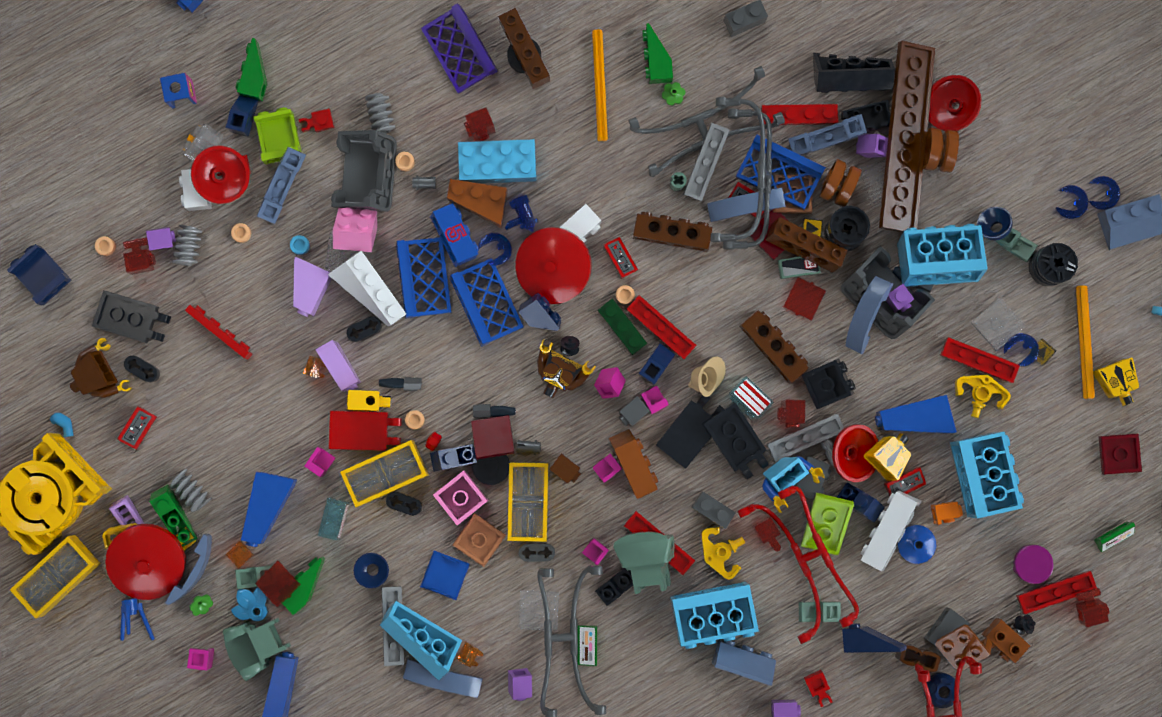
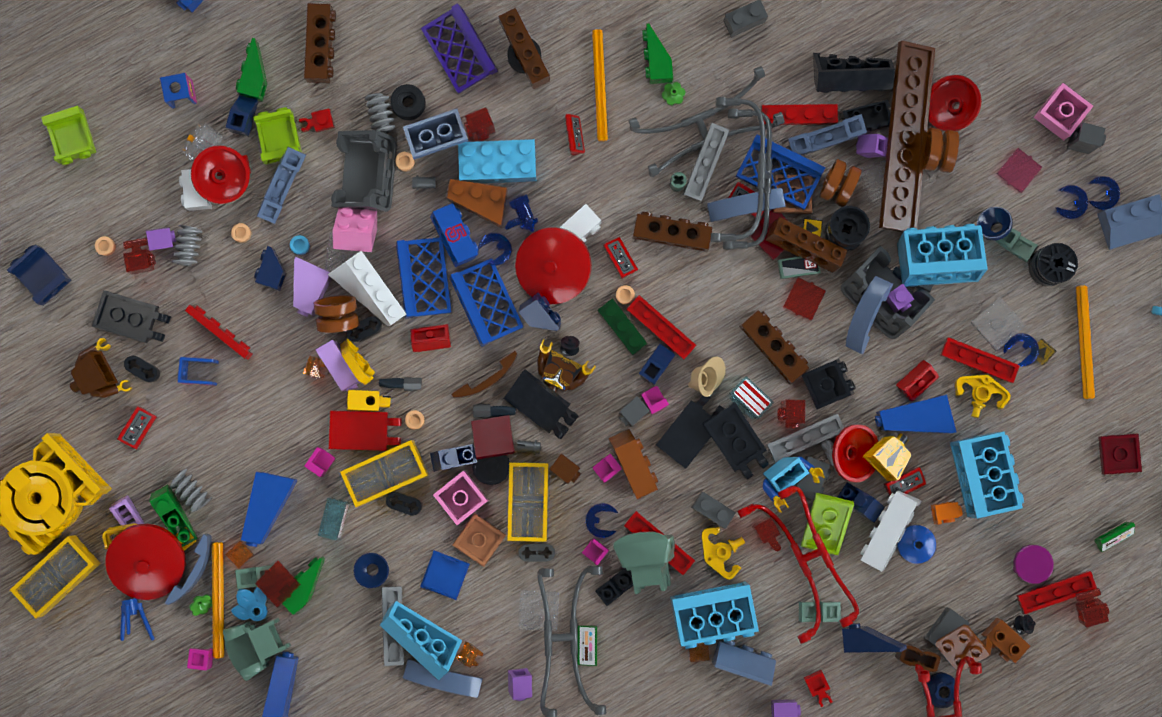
dark azure arm [50,413,74,437] -> none
red tile [425,432,442,451] -> none
dark pink panel [594,367,626,399] -> none
yellow torso [1093,357,1139,406] -> none
none -> lime panel [41,106,97,165]
none -> blue piece [178,357,219,386]
none -> light orange axle [212,542,224,659]
none -> dark blue slope [254,246,287,291]
none -> reddish brown brick [304,3,336,83]
none -> dark orange wheel [313,295,359,333]
none -> yellow piece [340,339,375,385]
none -> black tyre [390,84,426,120]
none -> sand blue slope [403,109,468,159]
none -> red slope [410,324,451,352]
none -> reddish brown slope [451,351,518,398]
none -> black tile [503,369,579,439]
none -> red slope [565,114,585,155]
none -> clear blue head [586,503,618,538]
none -> clear orange tile [689,643,710,662]
none -> red slope [896,360,939,402]
none -> clear pink piece [997,148,1042,193]
none -> bright pink brick [1033,83,1093,141]
none -> dark grey brick [1067,122,1106,154]

